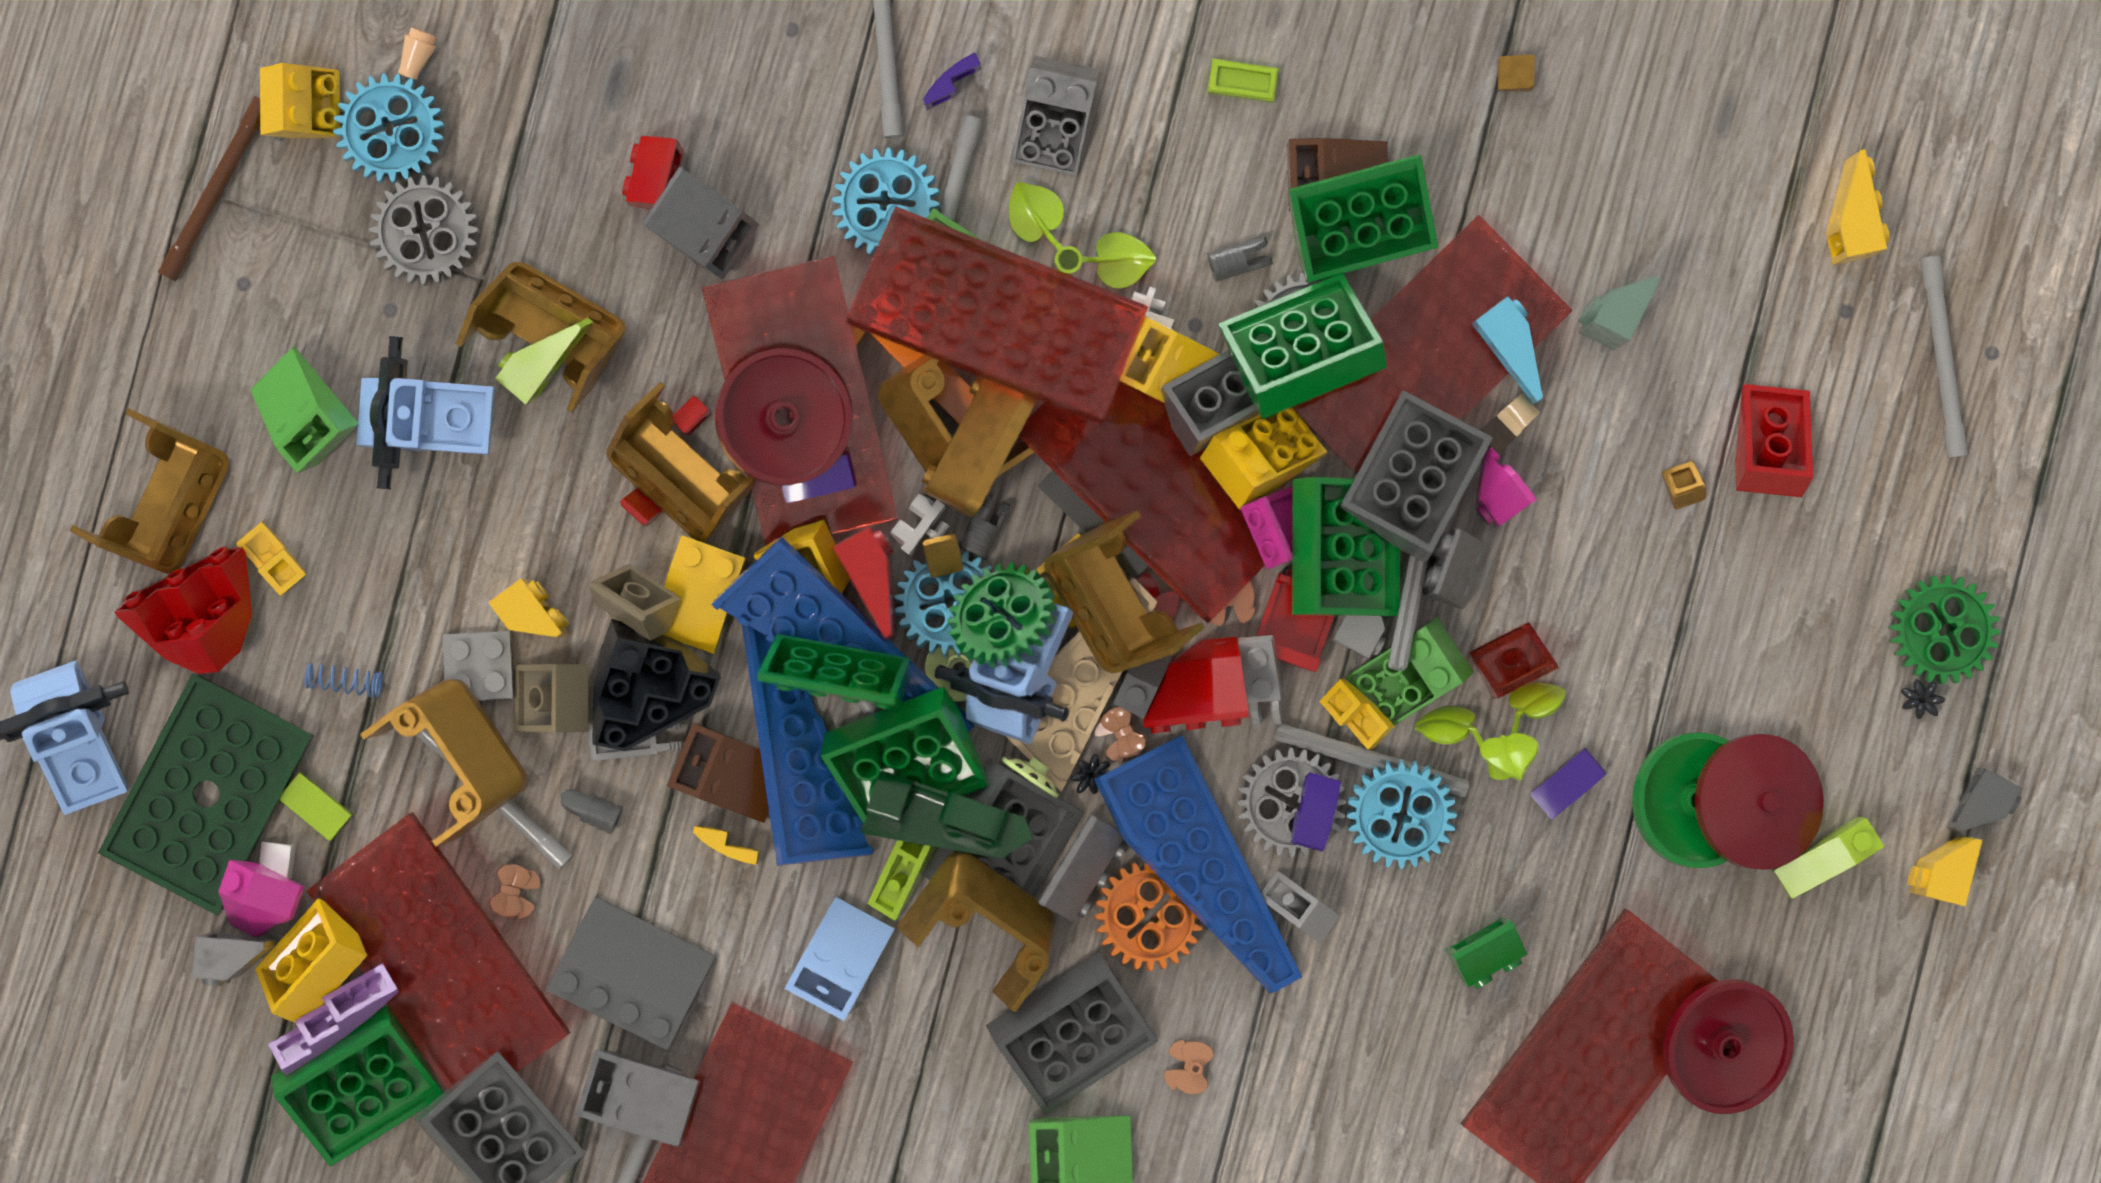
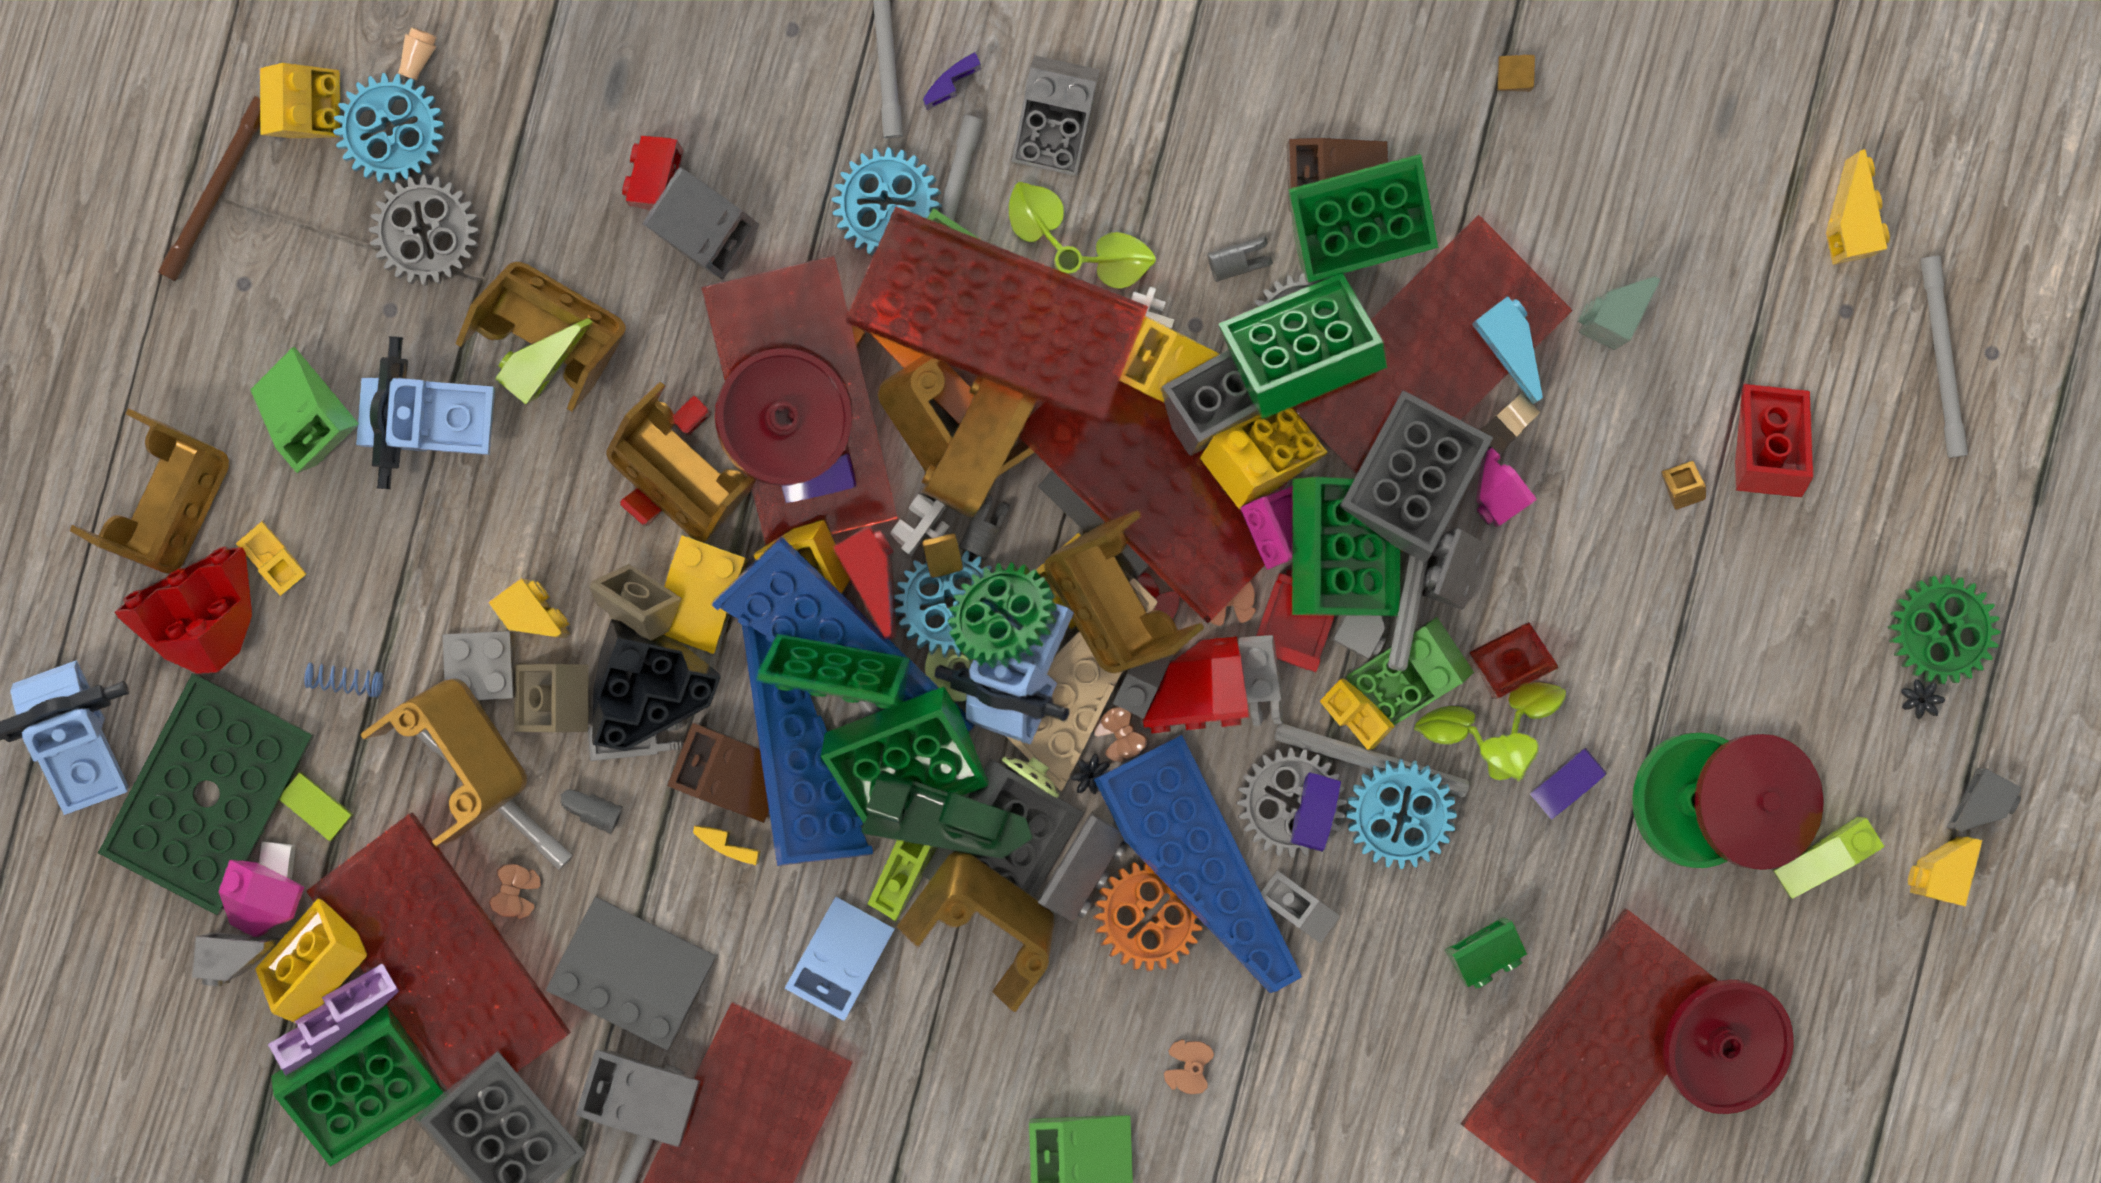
dark grey slope [986,951,1158,1115] -> none
lime tile [1207,59,1279,103] -> none

